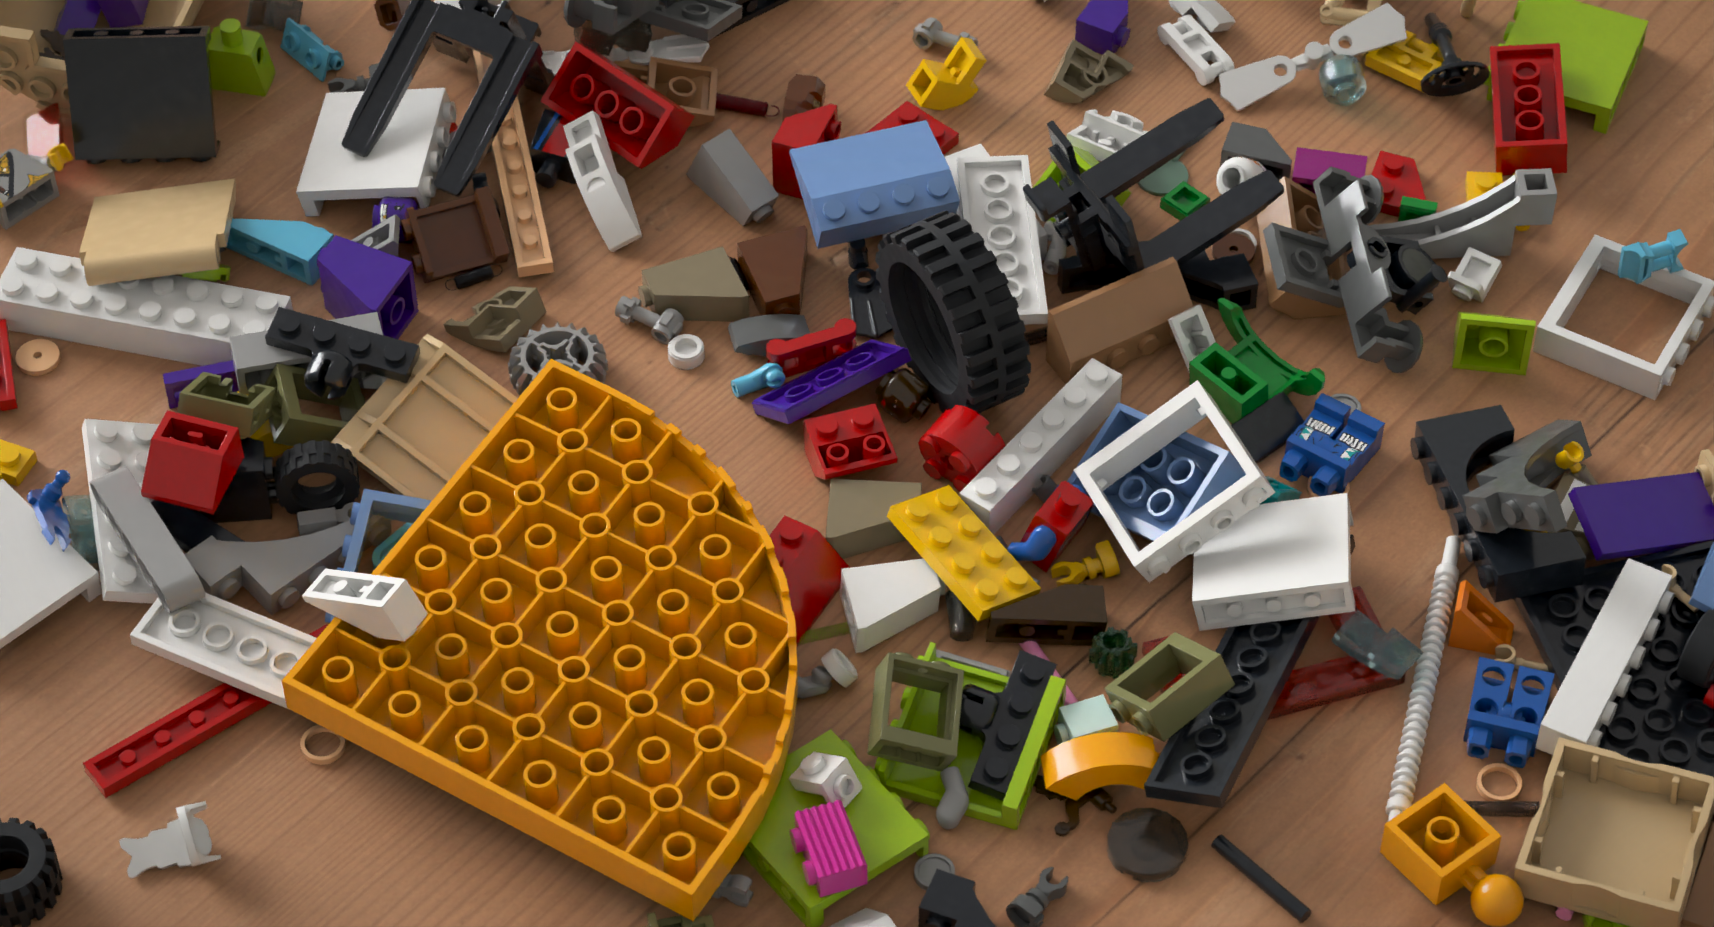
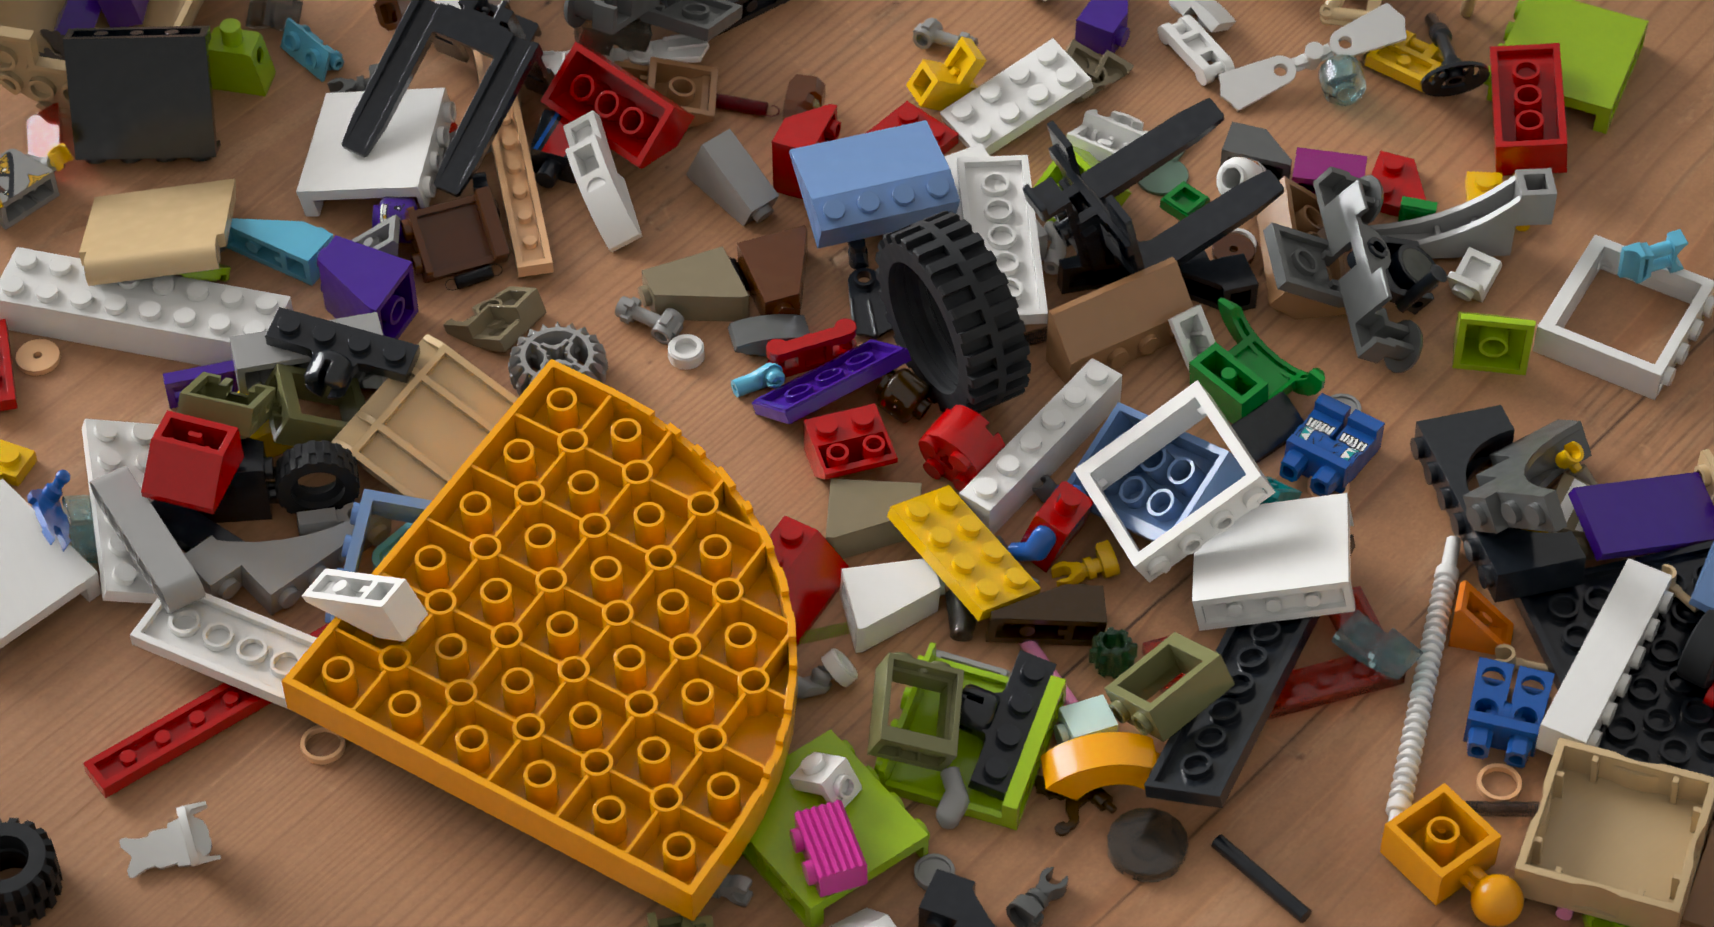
none -> white plate [940,38,1093,155]

